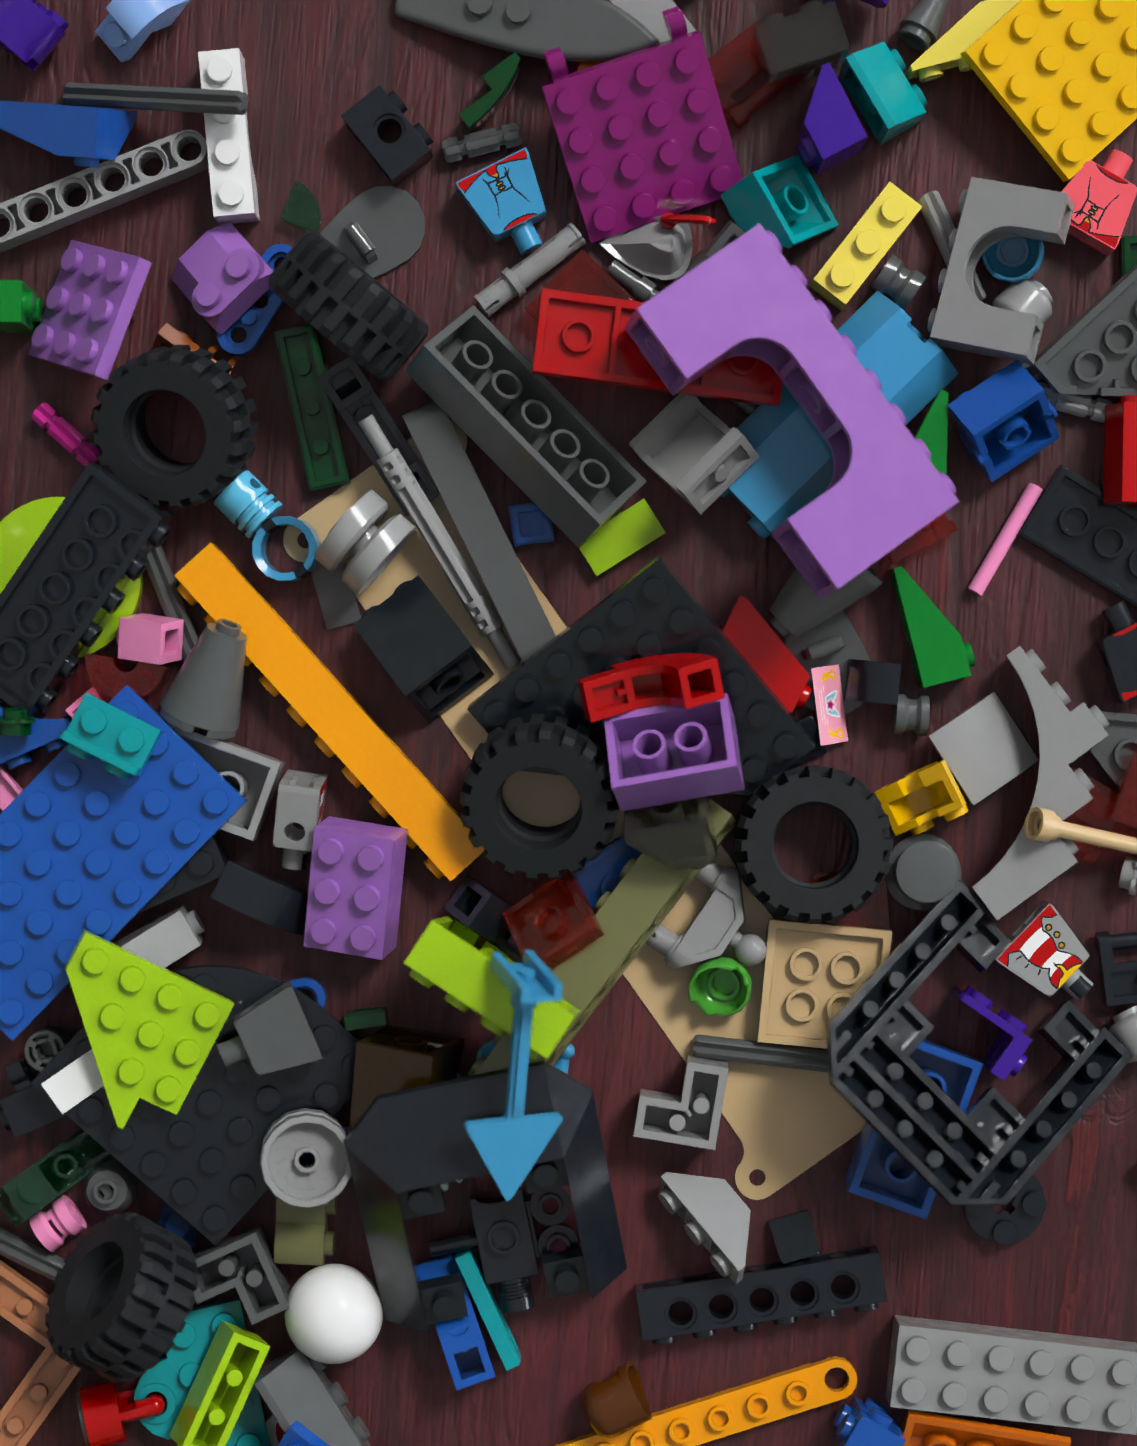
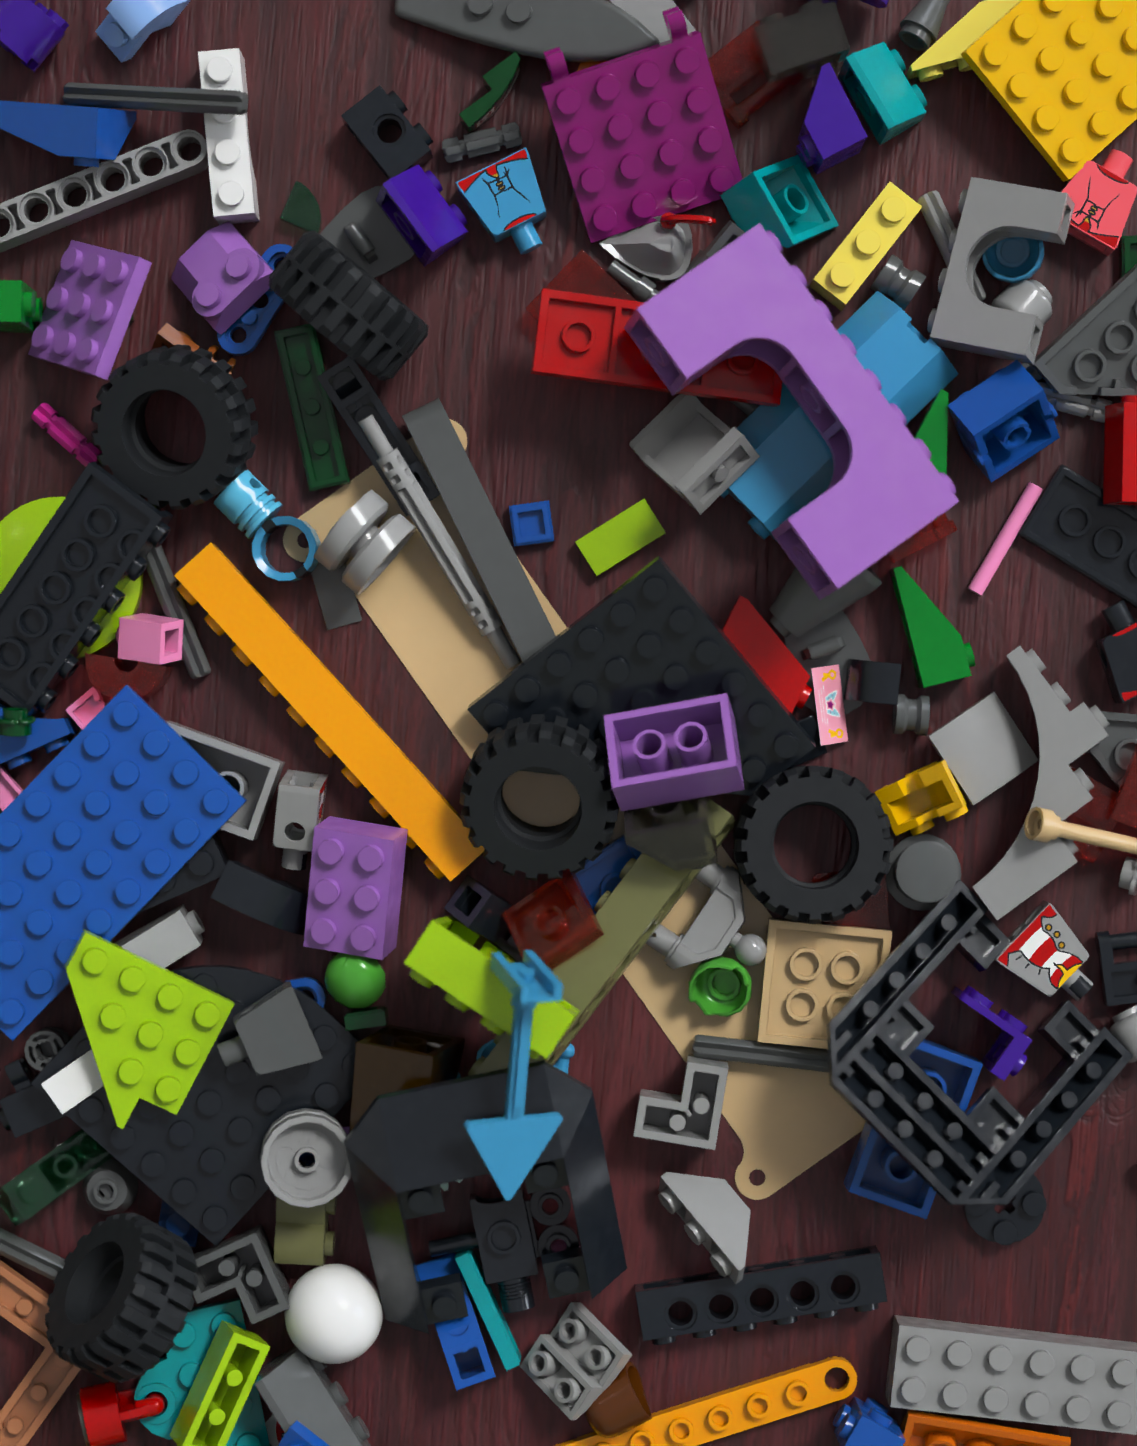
bright pink wheel [29,1195,87,1252] -> none
teal bracket [59,693,163,779] -> none
dark grey cone [159,619,247,739] -> none
black slope [353,575,494,724] -> none
dark grey brick [405,305,647,548] -> none
light grey pin [473,222,586,318] -> none
red arch [577,653,725,723] -> none
black slope [768,1209,820,1264] -> none
none -> bright green hair [324,953,386,1009]
none -> dark purple slope [376,164,468,267]
none -> light grey slope [520,1302,633,1420]

